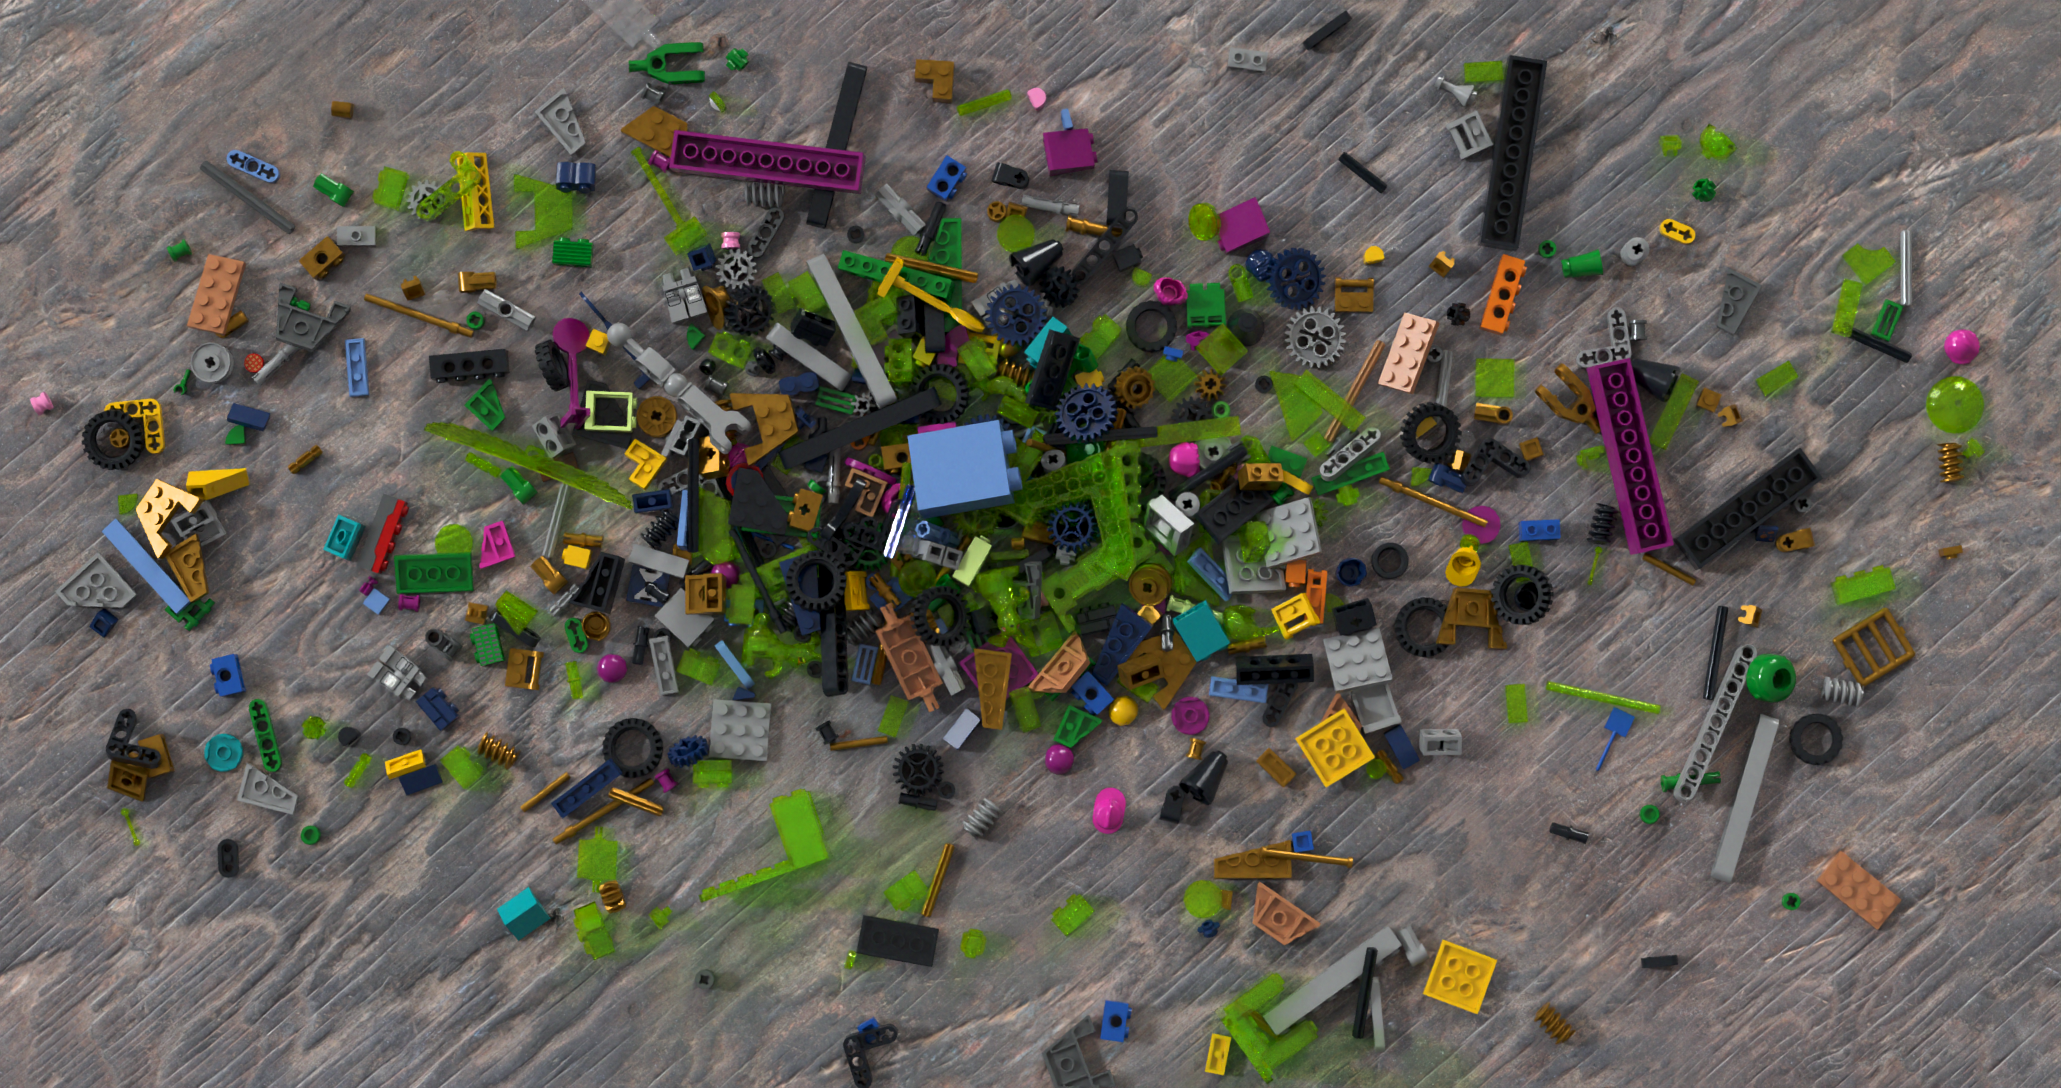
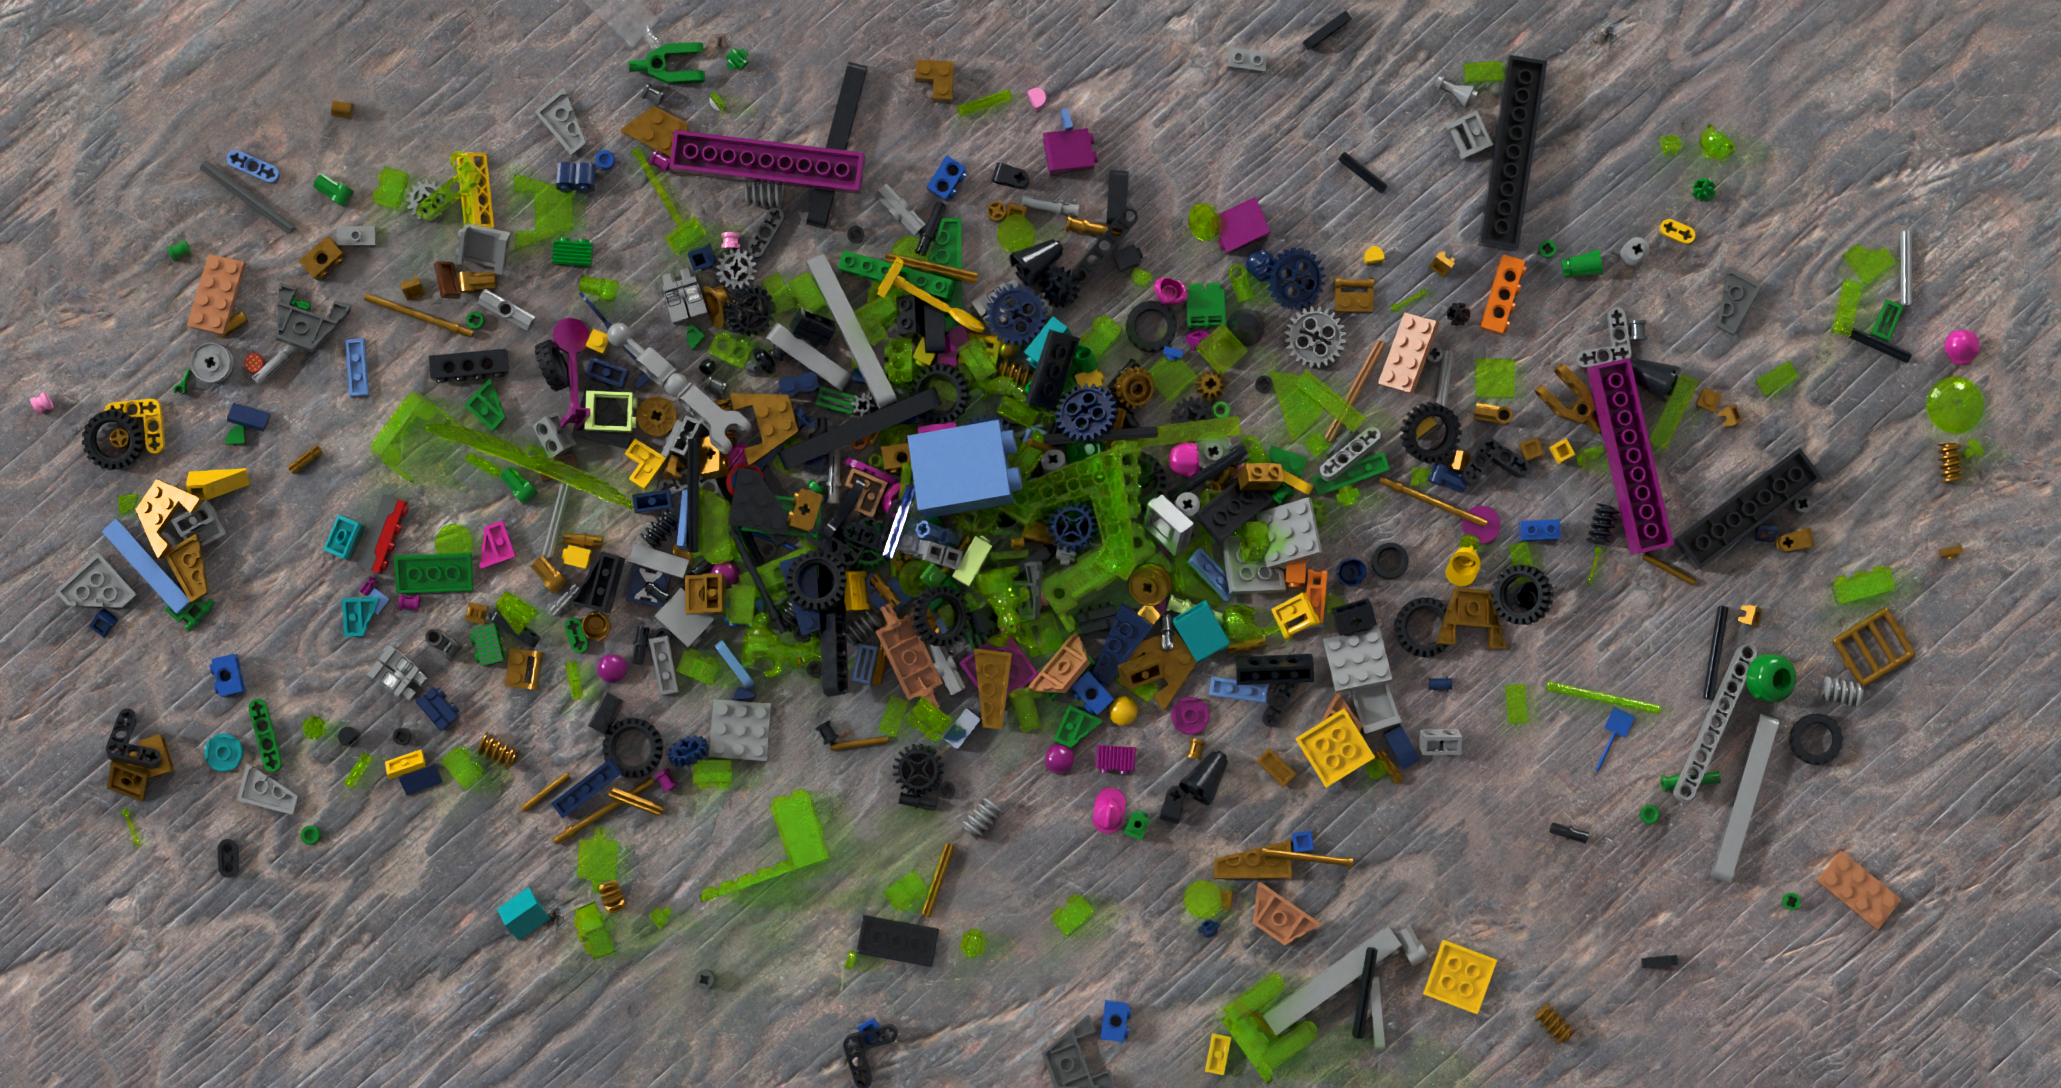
none -> teal wing [342,596,380,637]
none -> clear neon green windscreen [370,392,459,484]
none -> reddish brown tile [434,261,461,299]
none -> light grey panel [455,223,511,275]
none -> clear neon green piece [578,275,619,301]
none -> dark blue brick [585,357,630,390]
none -> black brick [588,691,624,735]
none -> blue tile [595,150,615,170]
none -> pearl gold tile [662,455,685,480]
none -> clear neon green plate [905,697,953,743]
none -> bright green plate [919,563,947,587]
none -> magenta brick [1096,745,1136,774]
none -> green brick [1124,810,1150,841]
none -> clear neon green hinge [1391,289,1427,312]
none -> dark blue pin [1428,676,1452,692]
none -> yellow brick [1549,438,1576,464]

